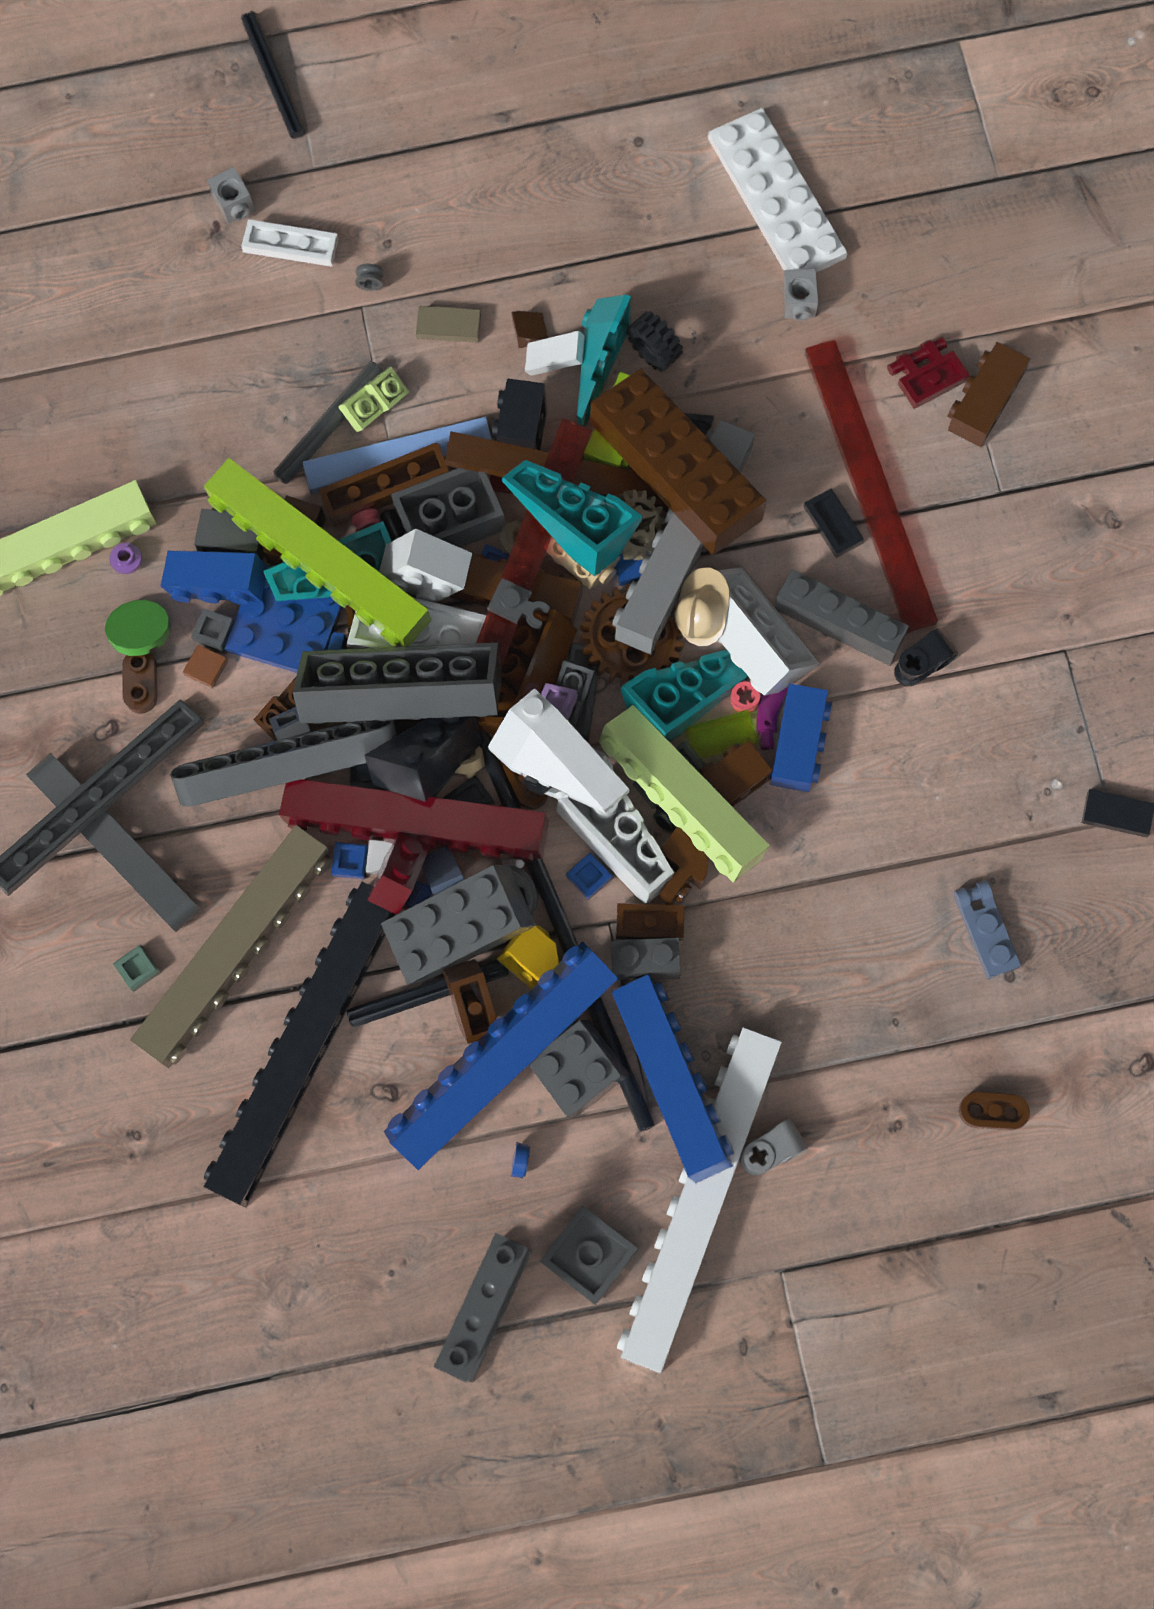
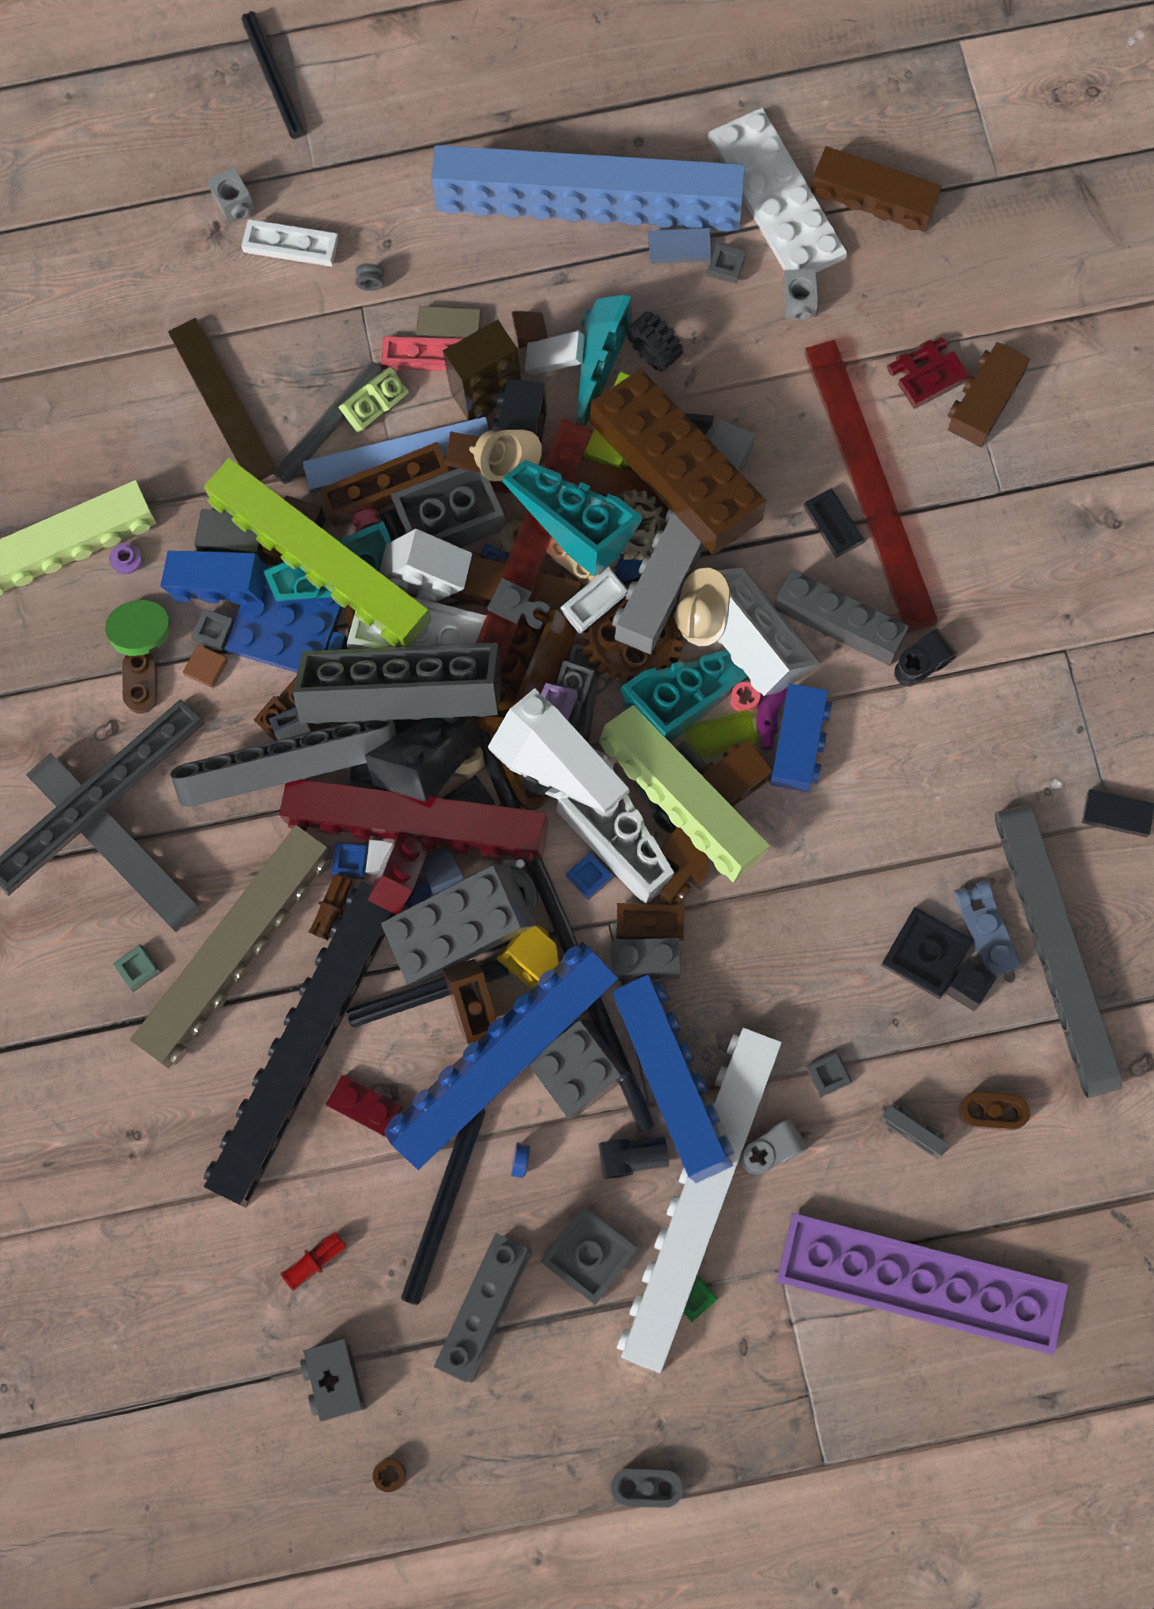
none -> dark brown tile [168,318,276,481]
none -> red axle [280,1232,347,1291]
none -> dark grey brick [300,1339,366,1422]
none -> reddish brown axle [308,874,352,941]
none -> dark red plate [325,1075,402,1138]
none -> reddish brown bush [373,1459,406,1492]
none -> coral tile [381,336,464,371]
none -> black axle [401,1108,486,1305]
none -> medium blue brick [431,145,745,232]
none -> dark brown brick [443,320,521,421]
none -> tan piece [469,429,542,481]
none -> white tile [559,567,628,634]
none -> black piece [598,1137,669,1179]
none -> dark grey plate [611,1468,683,1508]
none -> sand blue tile [648,228,711,264]
none -> green tile [683,1275,718,1322]
none -> dark grey plate [707,243,746,284]
none -> medium lavender plate [776,1213,1068,1355]
none -> dark grey tile [806,1052,852,1098]
none -> reddish brown brick [811,146,942,232]
none -> dark grey plate [879,1105,949,1159]
none -> black tile [881,907,974,999]
none -> black brick [945,958,998,1012]
none -> dark grey beam [995,804,1122,1098]

